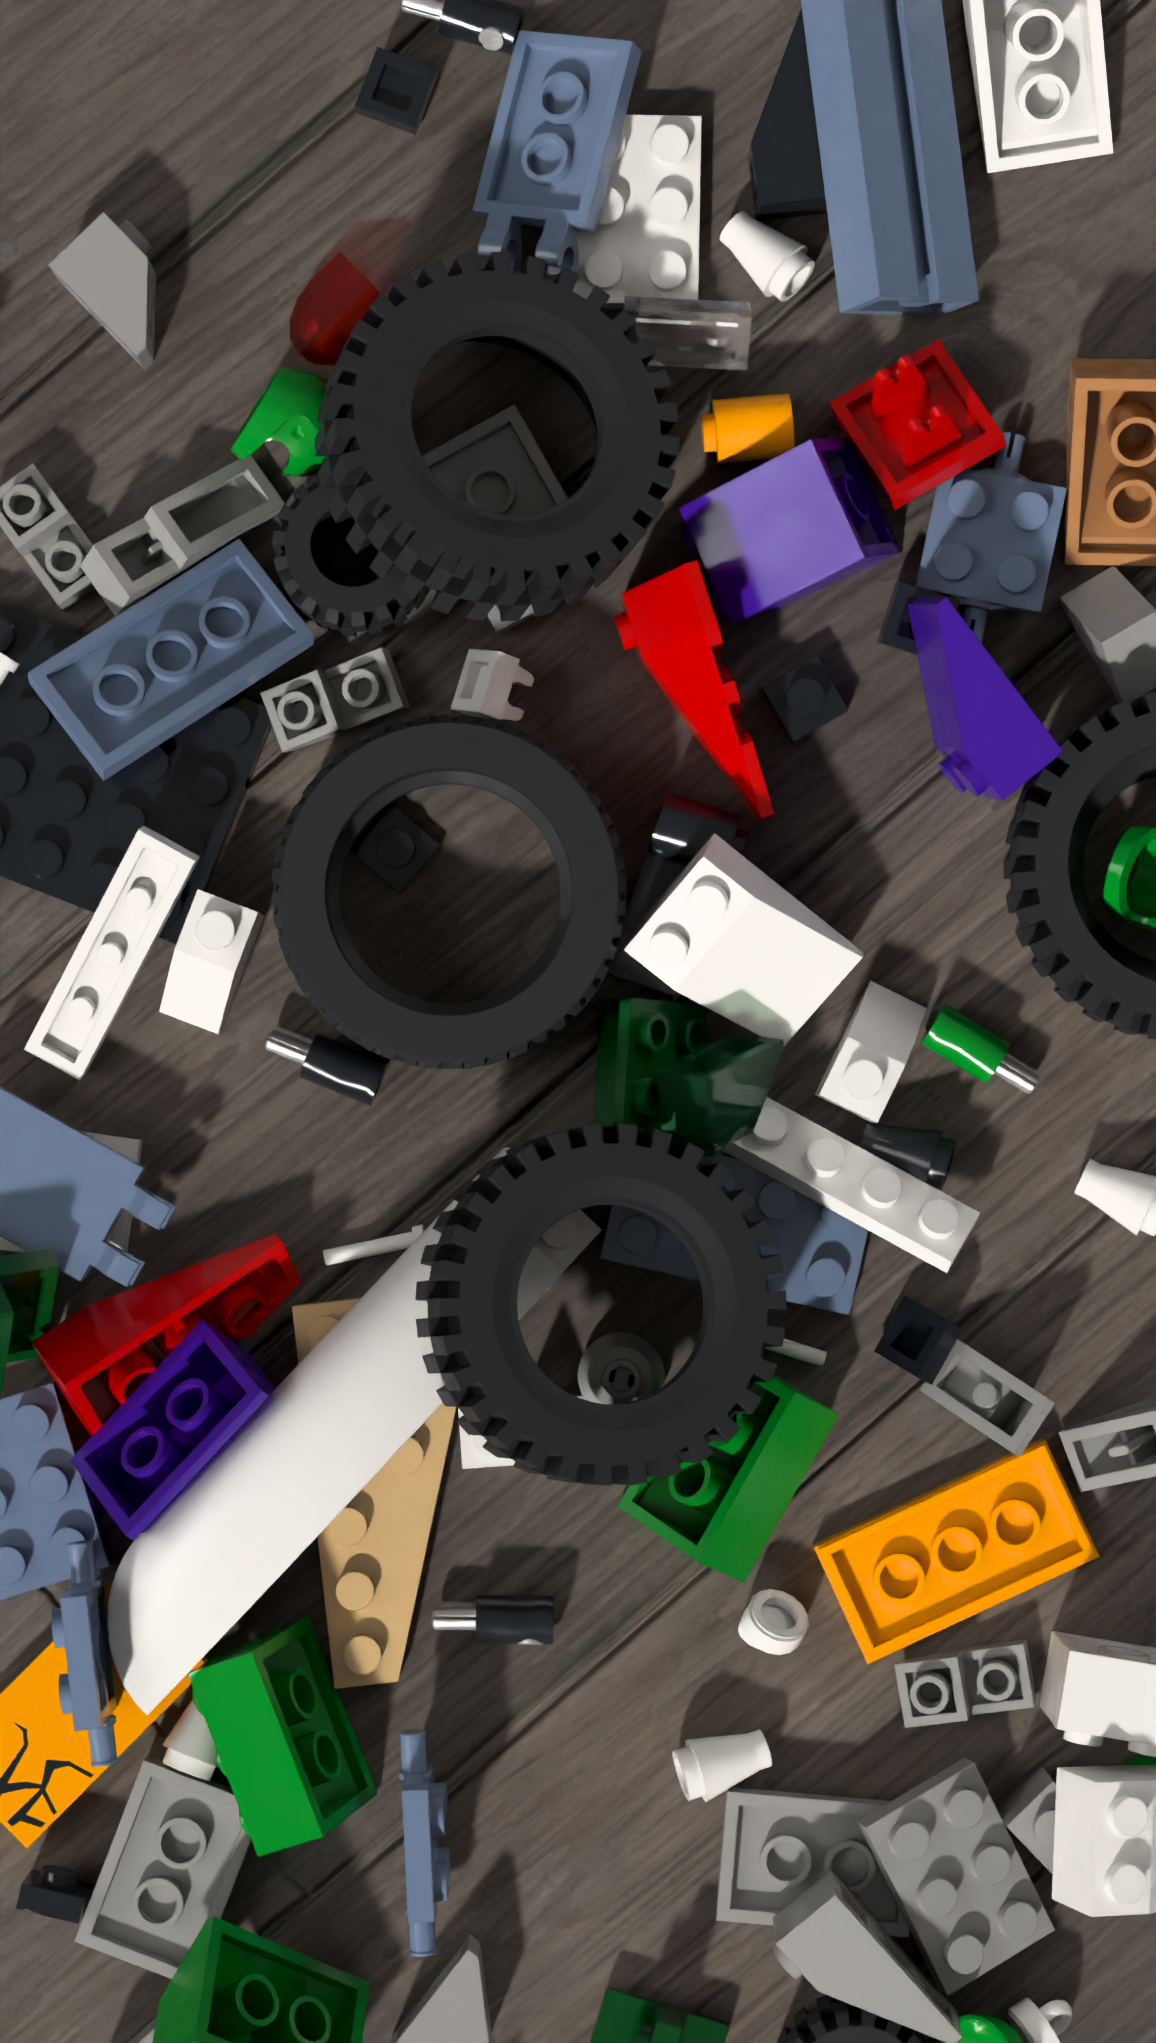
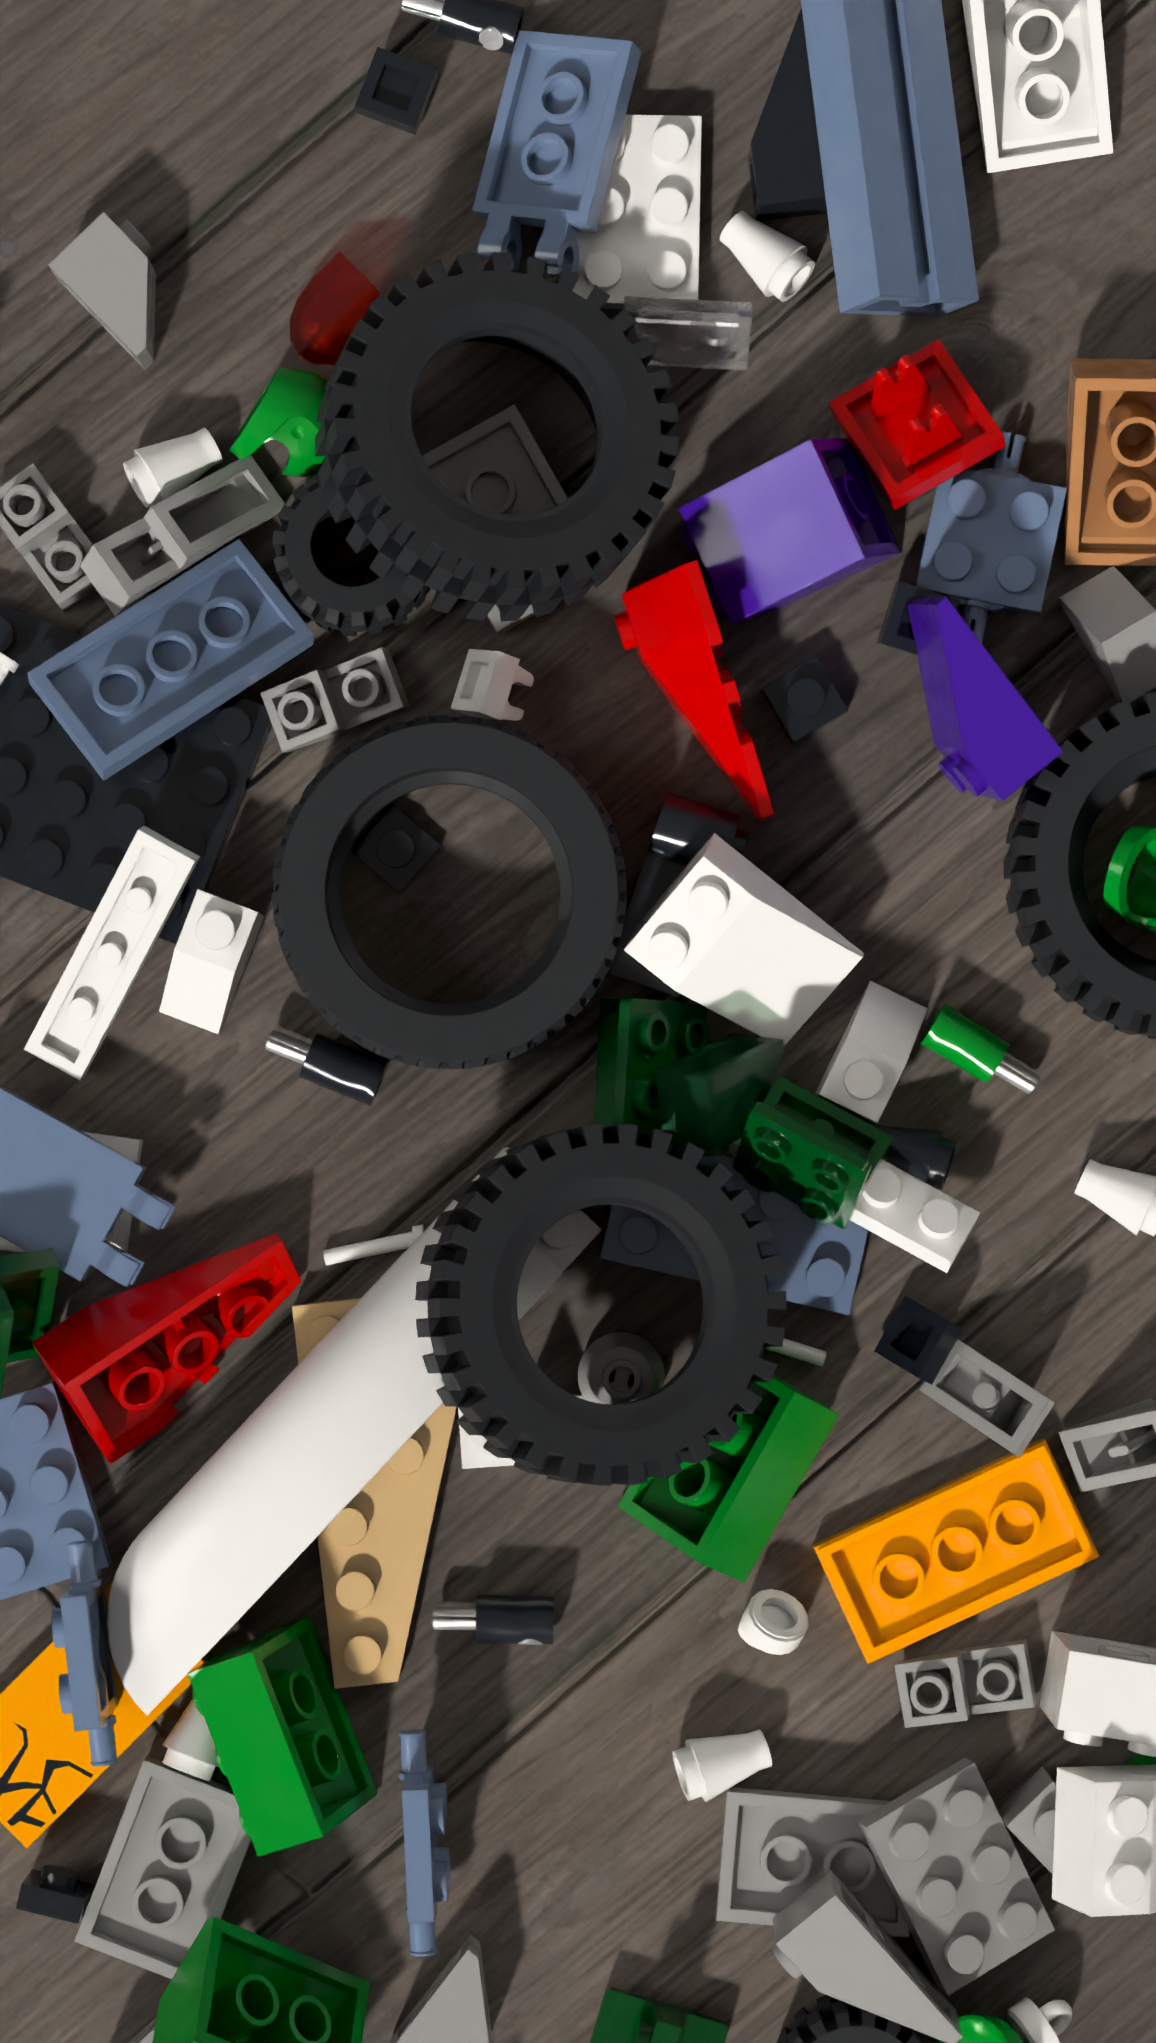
dark purple slope [70,1319,276,1541] -> none
light orange brick [701,393,795,464] -> none
none -> white cone [123,427,223,508]
none -> dark green bracket [733,1076,893,1229]

